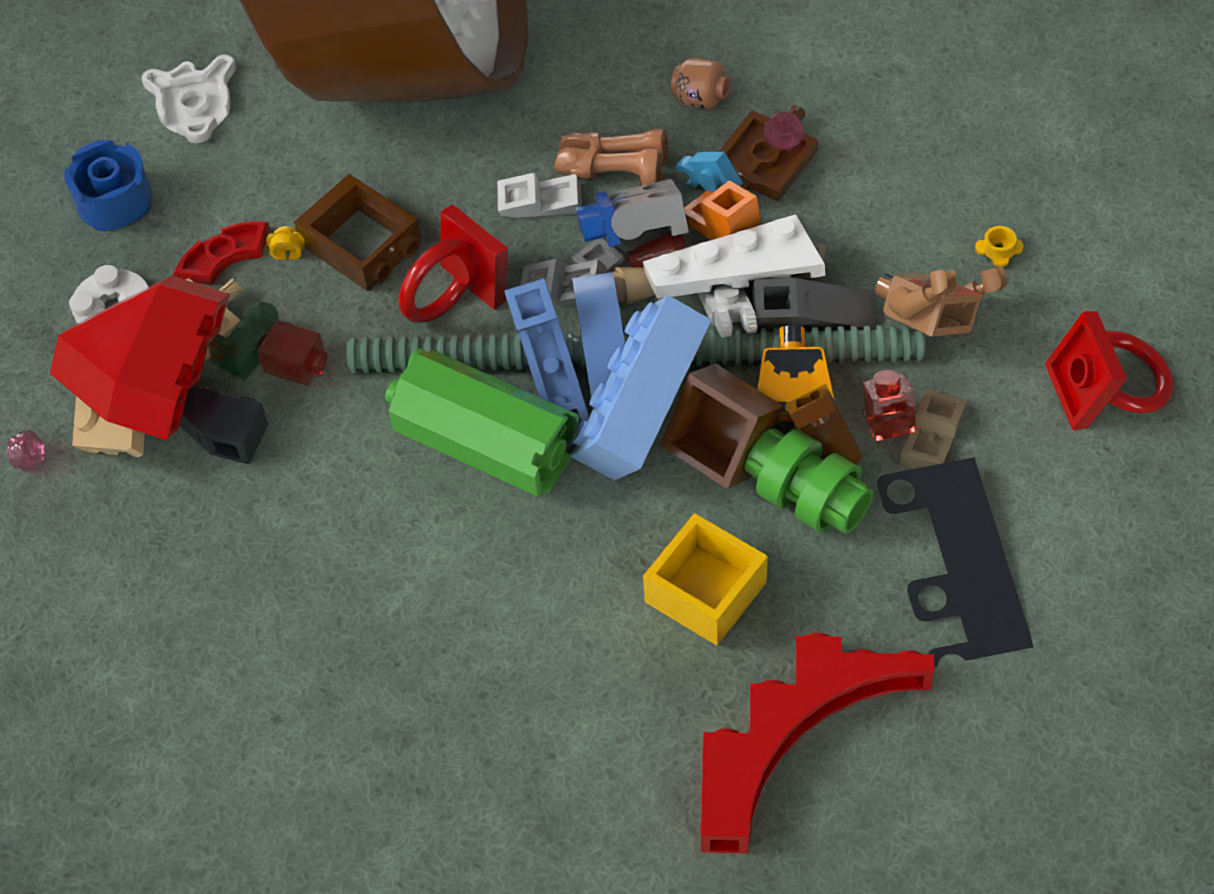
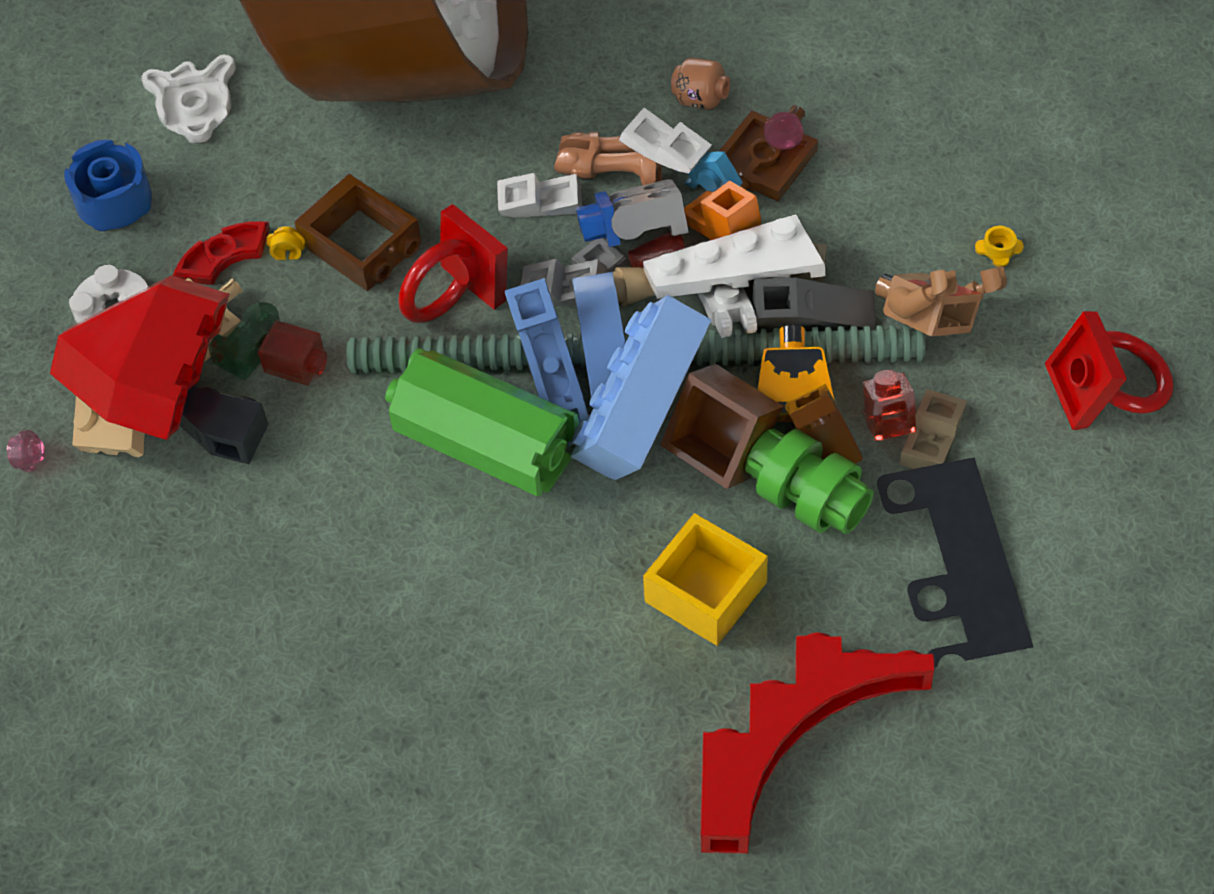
none -> white slope [619,108,712,174]

